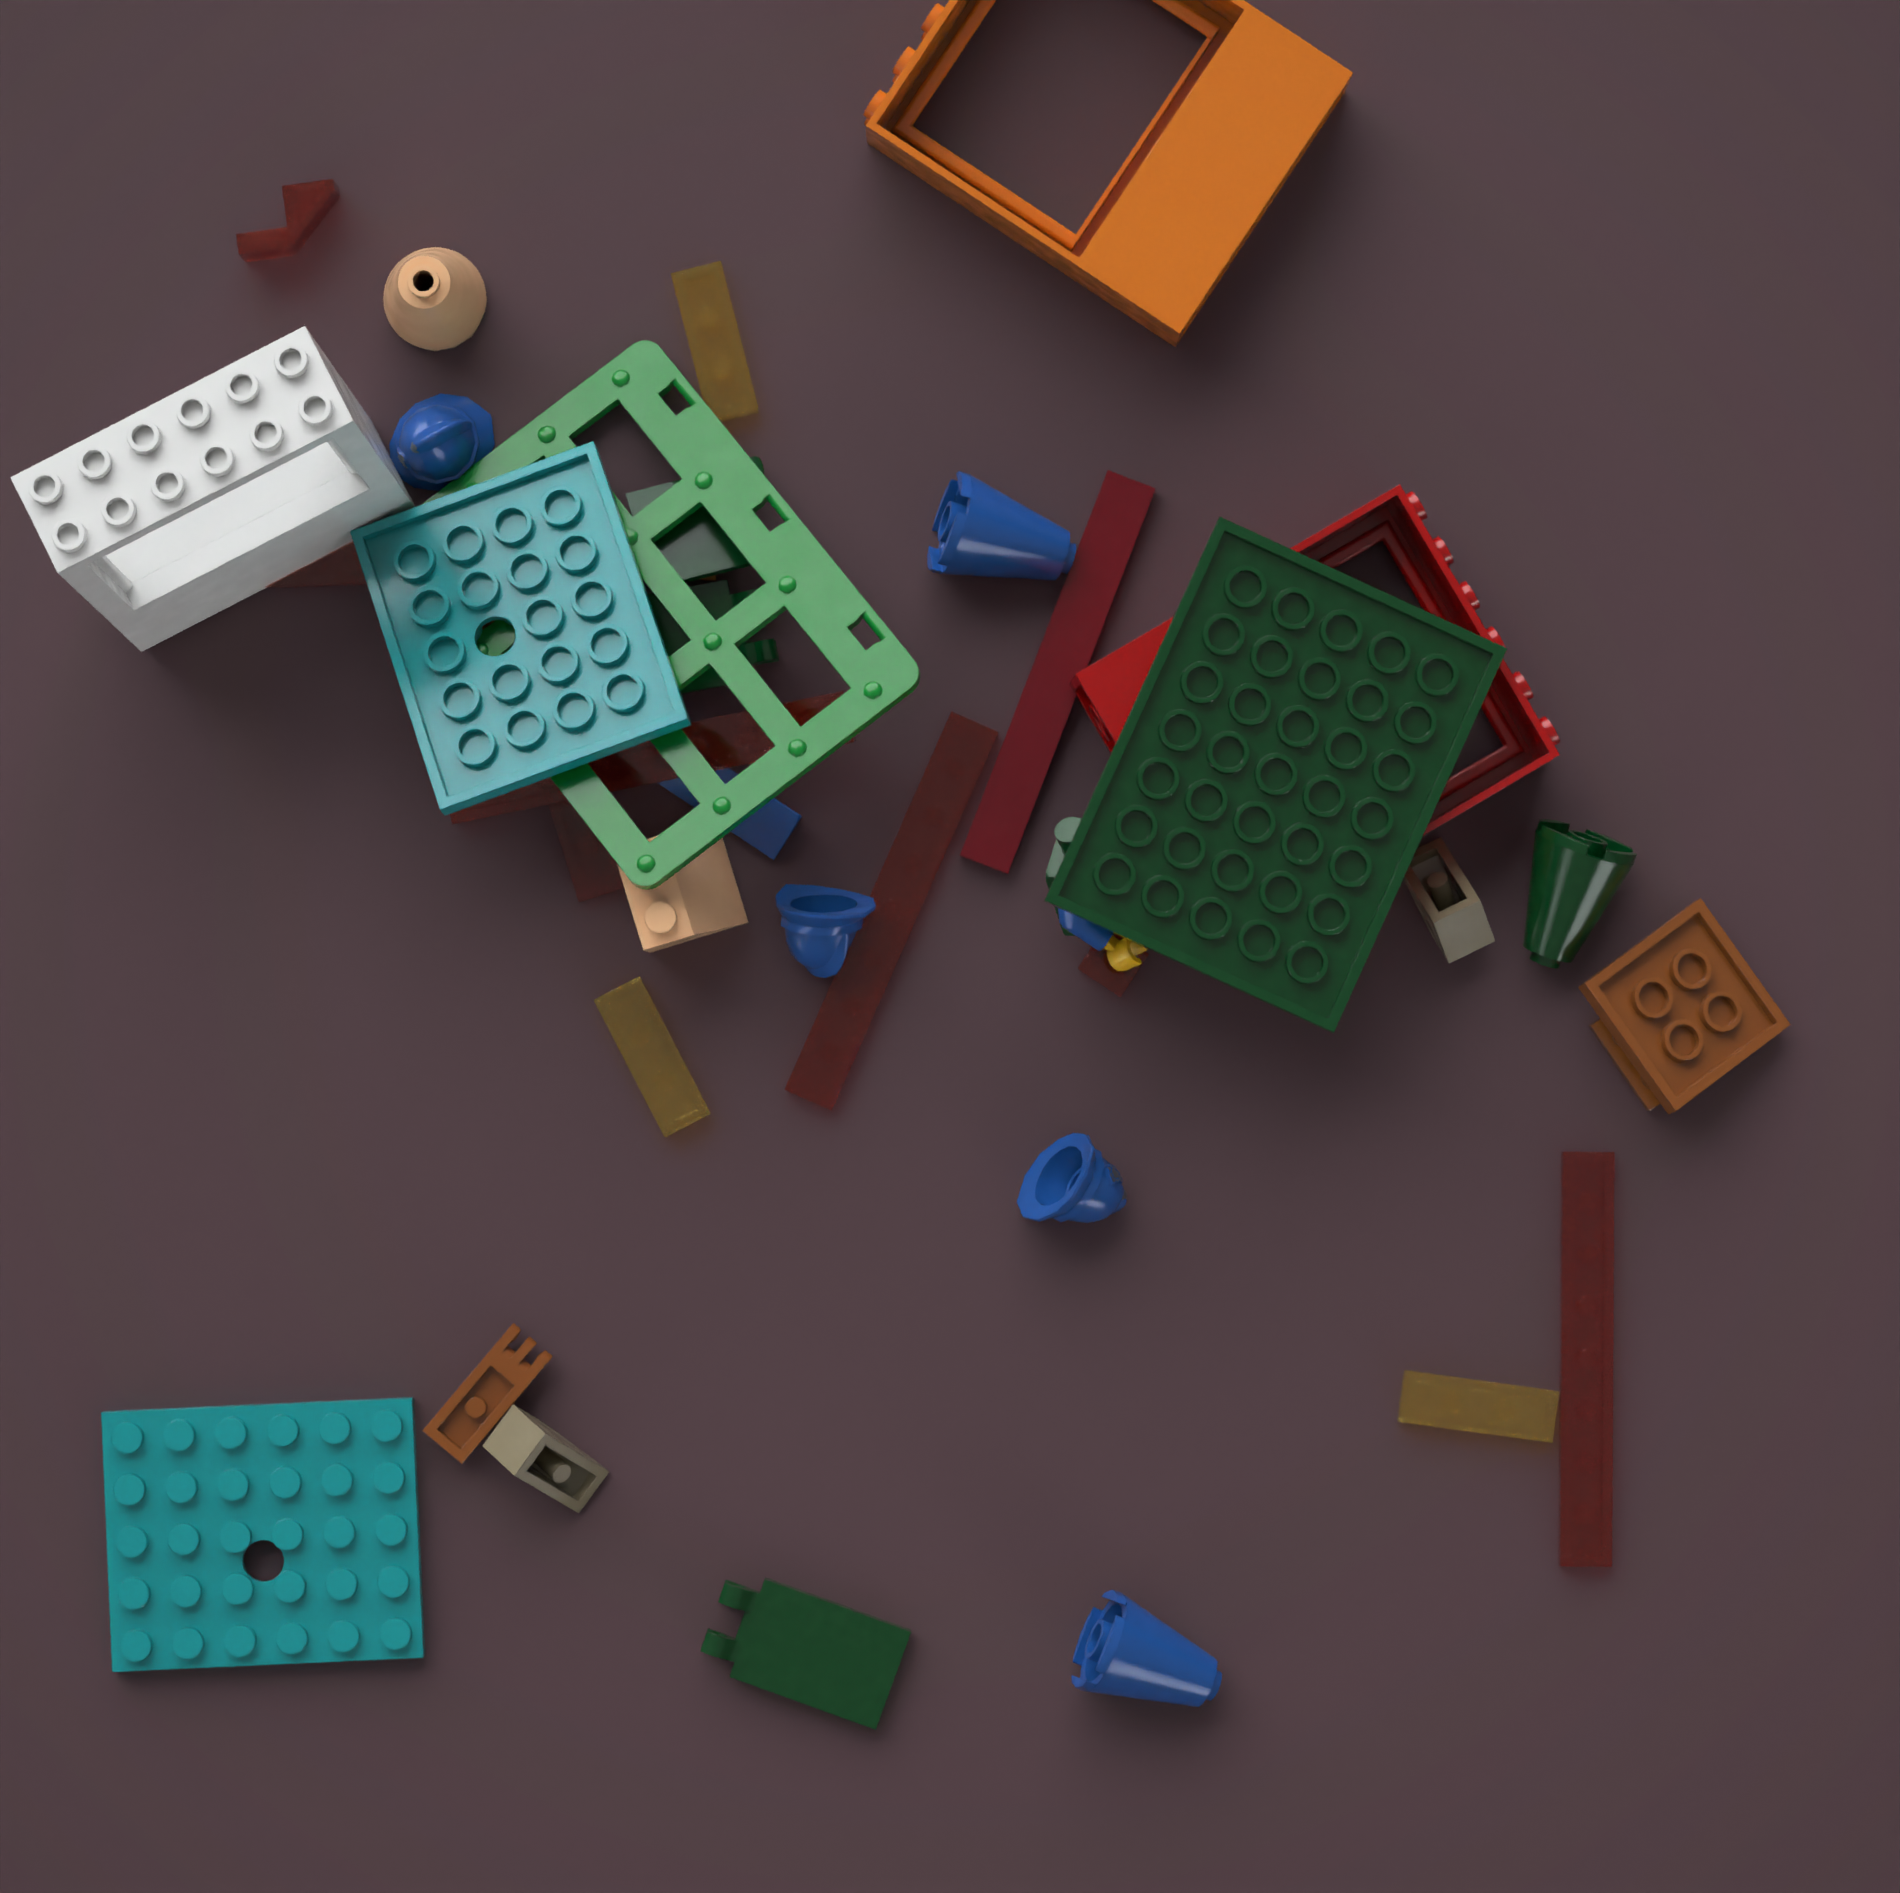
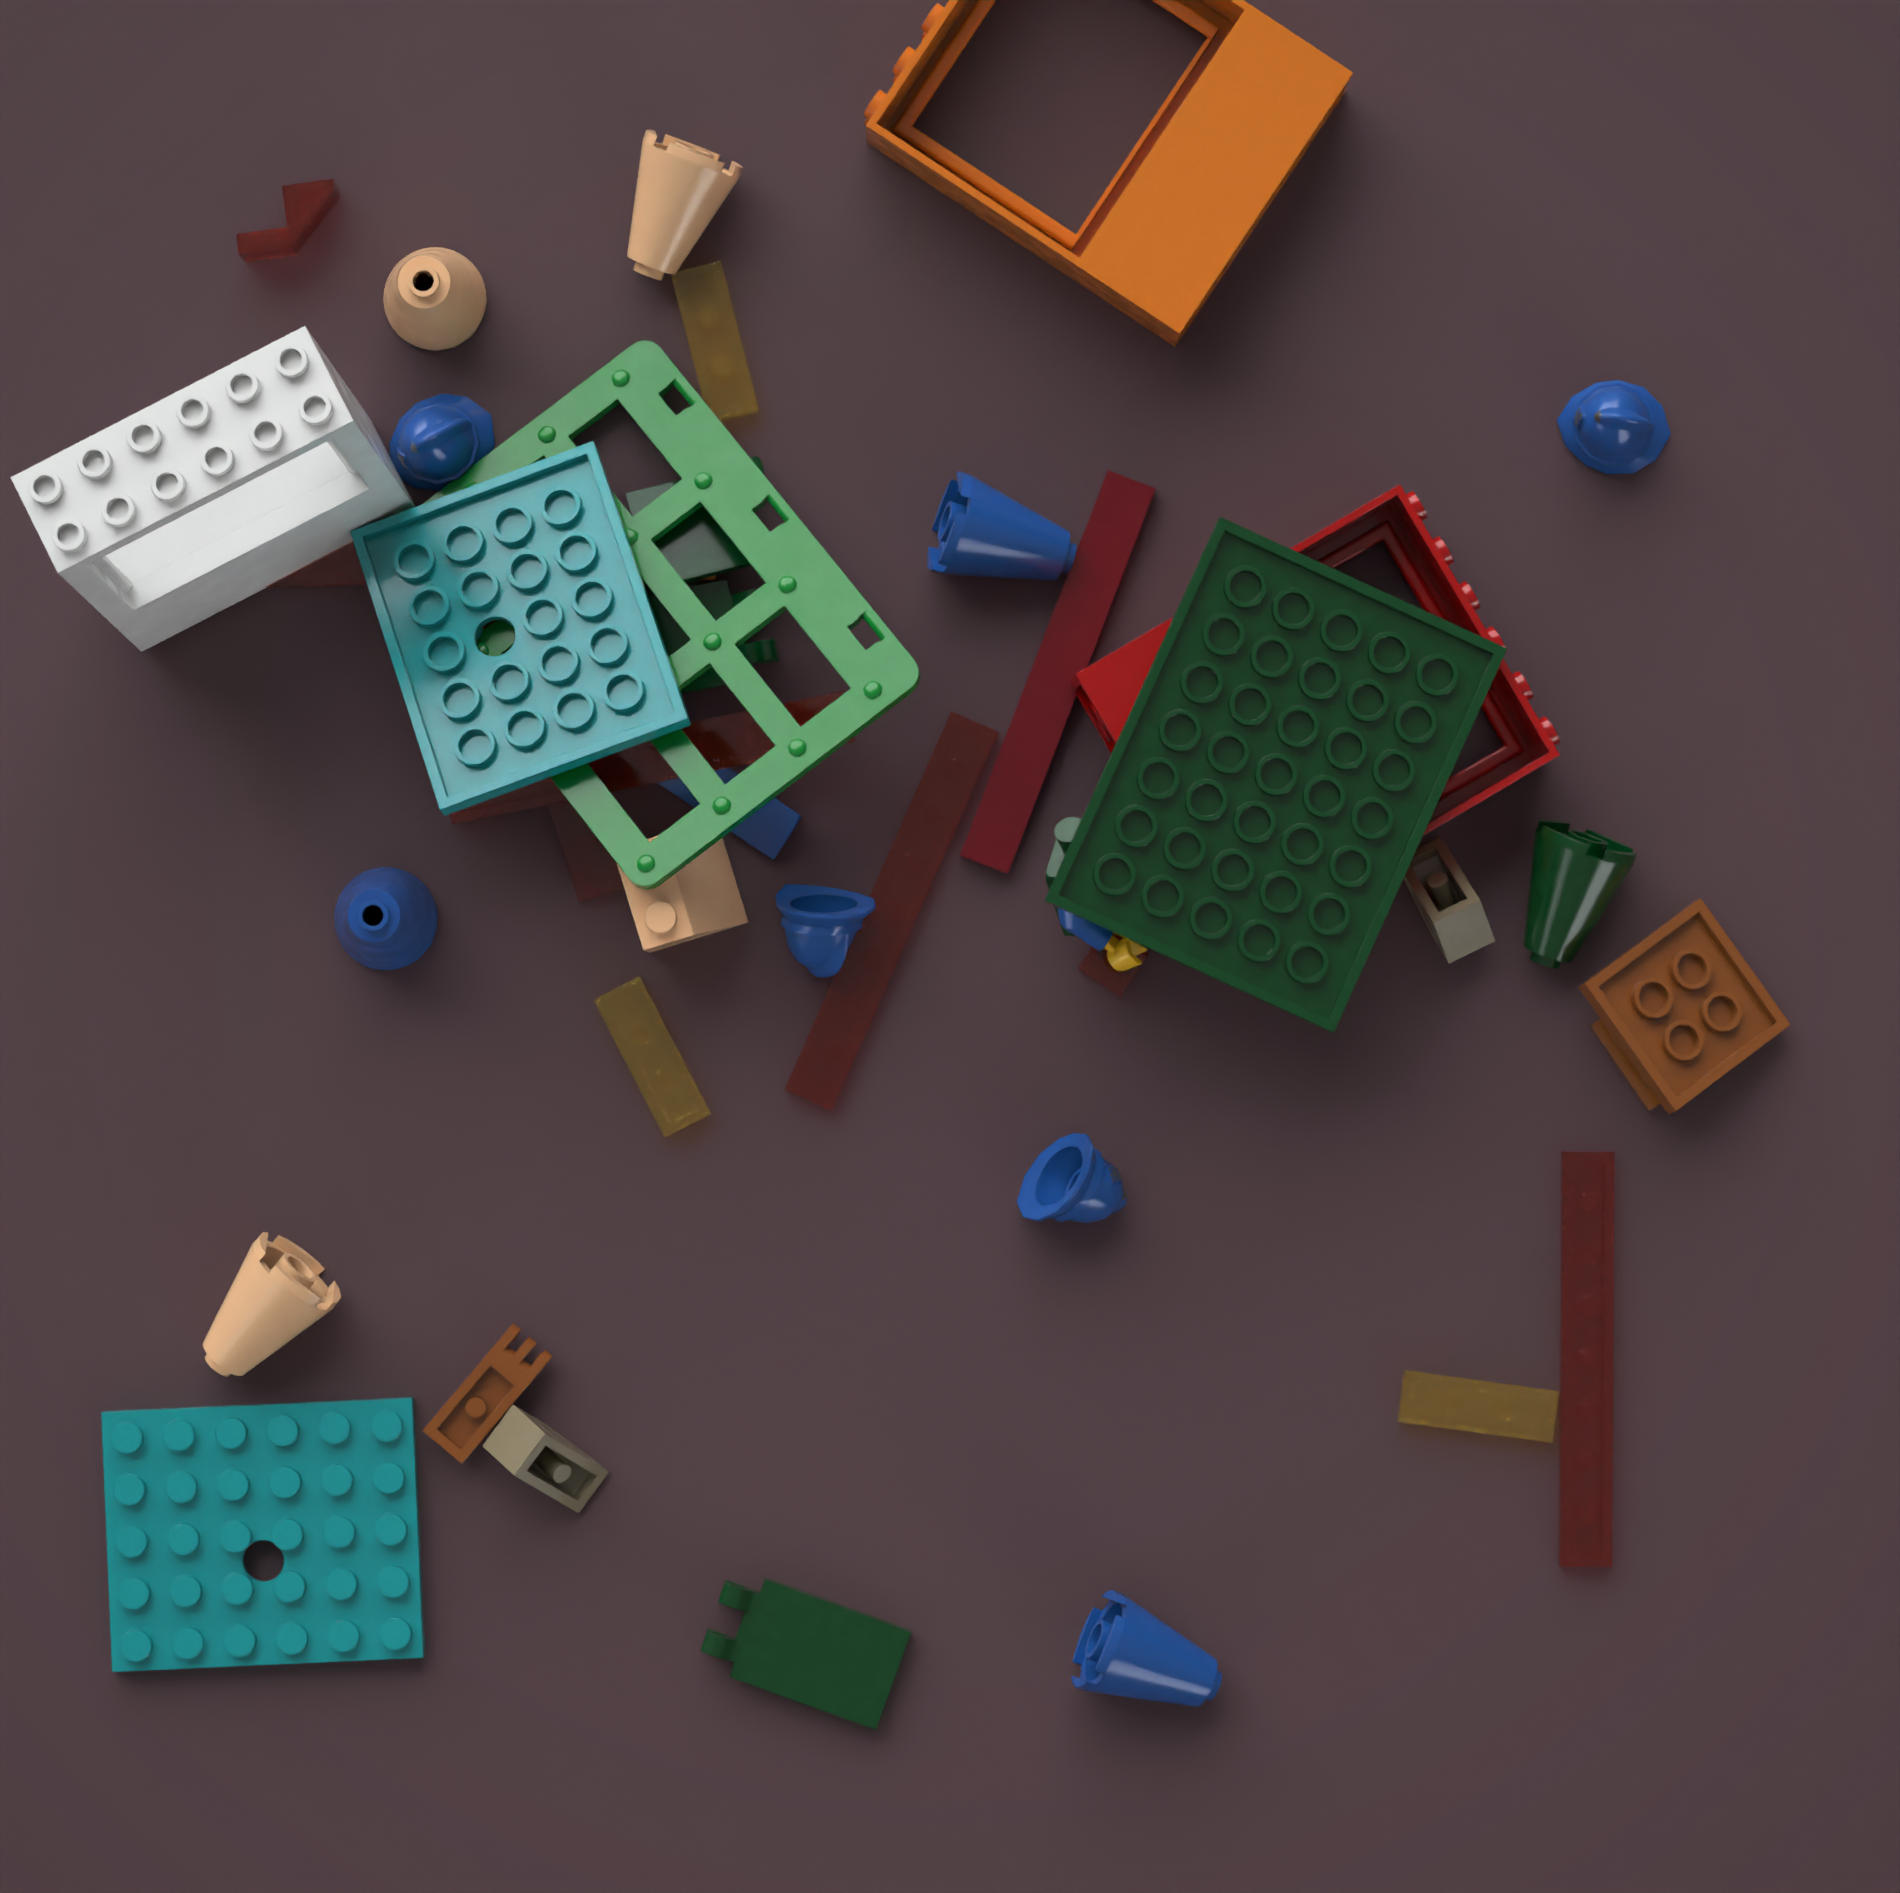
none -> light nougat cone [203,1232,341,1377]
none -> blue cone [334,867,437,970]
none -> light nougat cone [627,130,743,281]
none -> blue piece [1556,380,1671,474]

